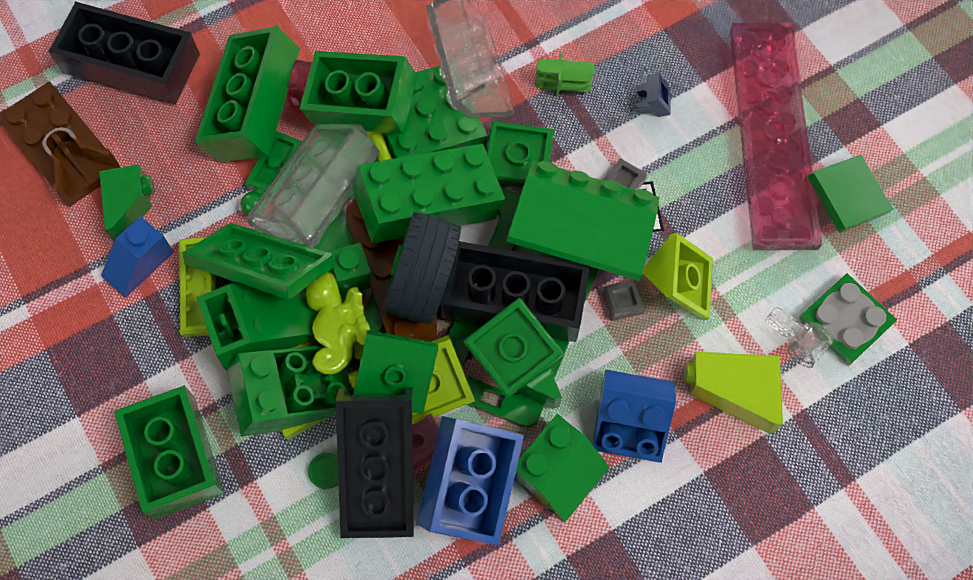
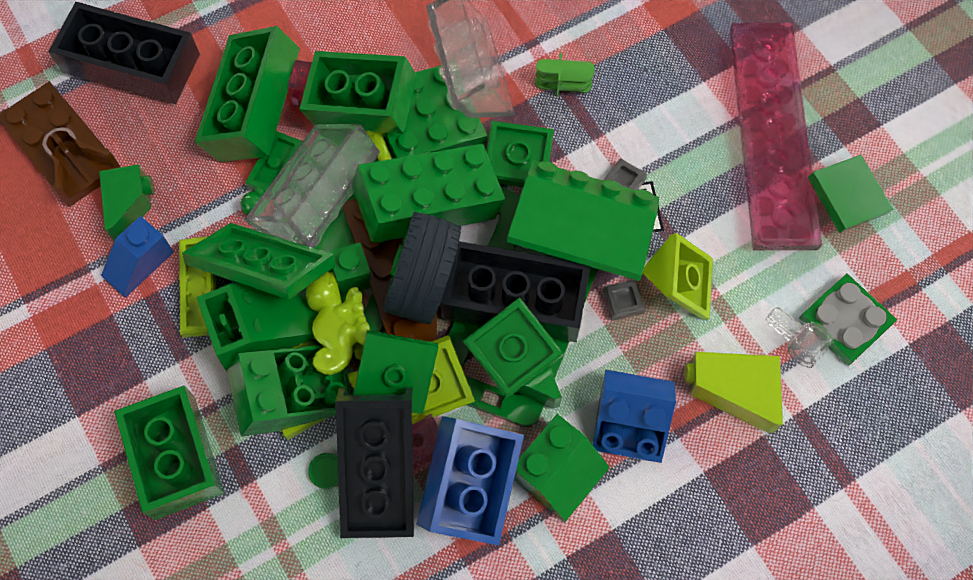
dark blue tile [636,73,671,117] -> none

